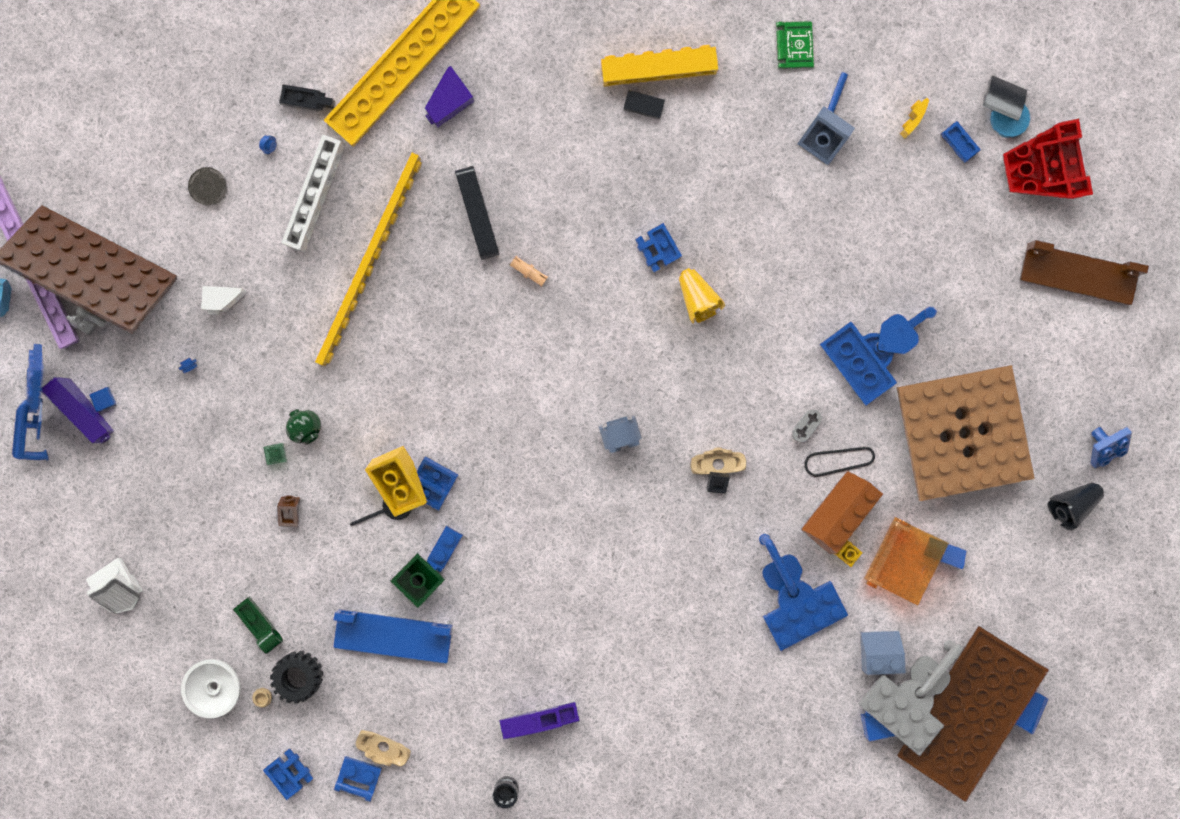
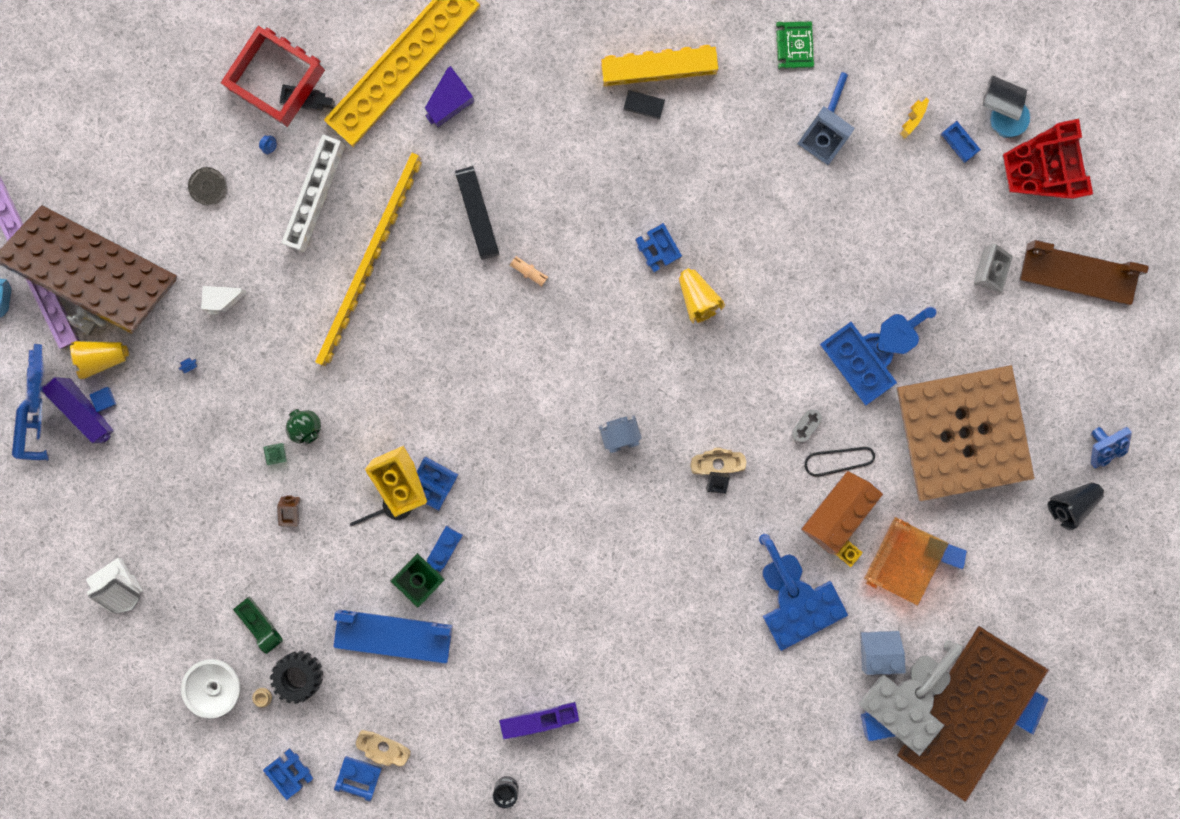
none -> yellow cone [70,341,129,380]
none -> red window [220,25,325,127]
none -> light grey slope [973,244,1013,292]

